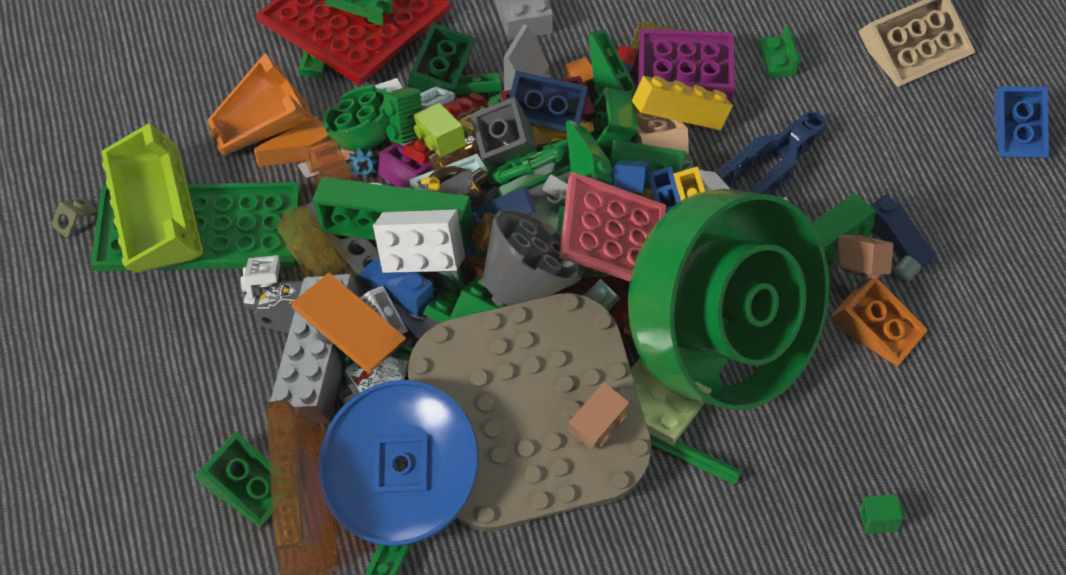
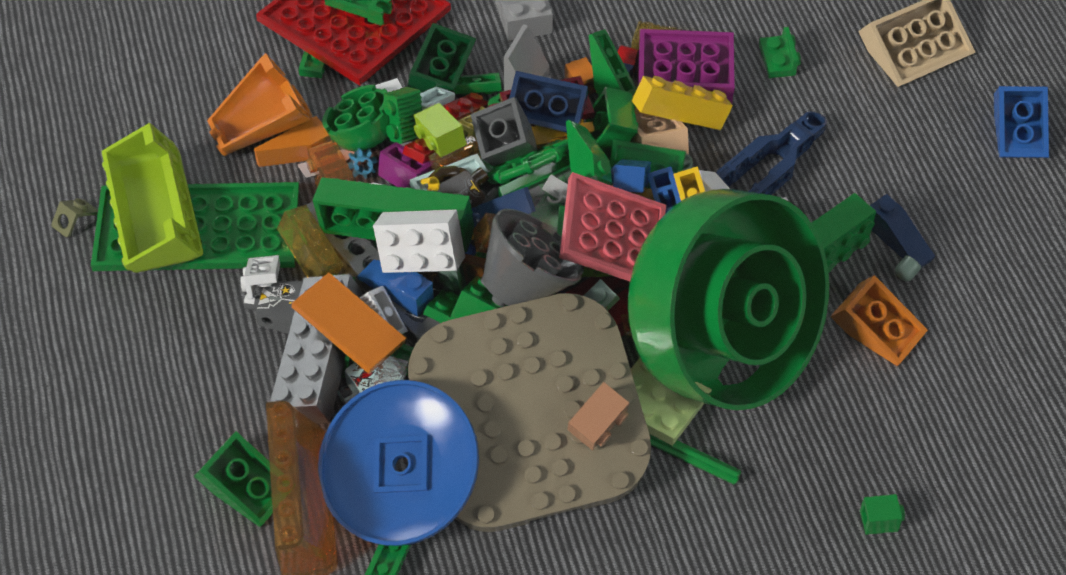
nougat brick [836,235,893,279] -> none

